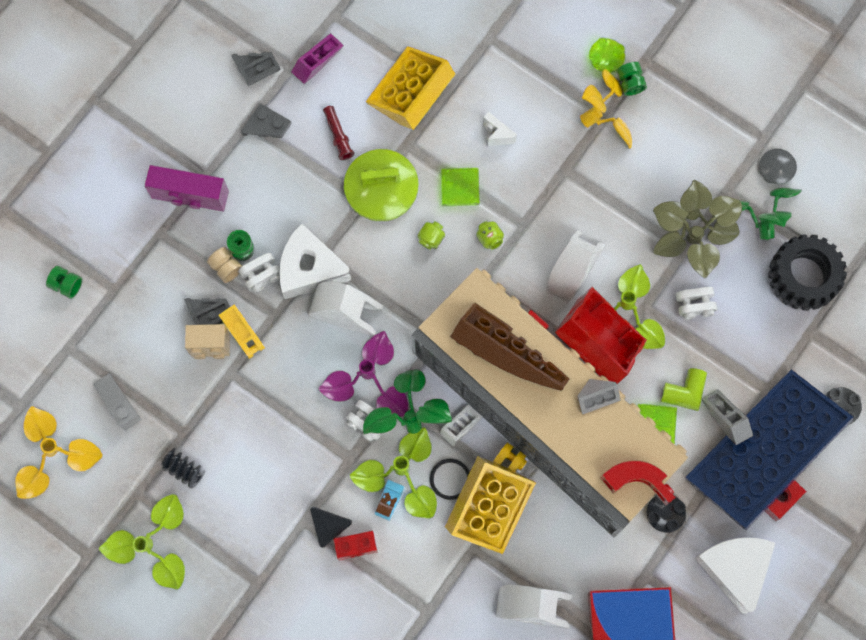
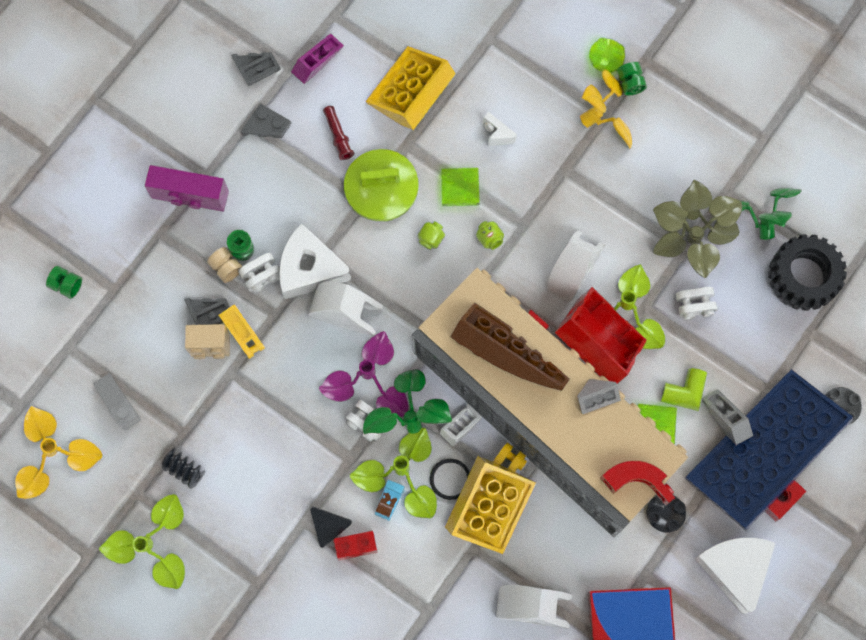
dark grey dish [759,149,797,184] -> none

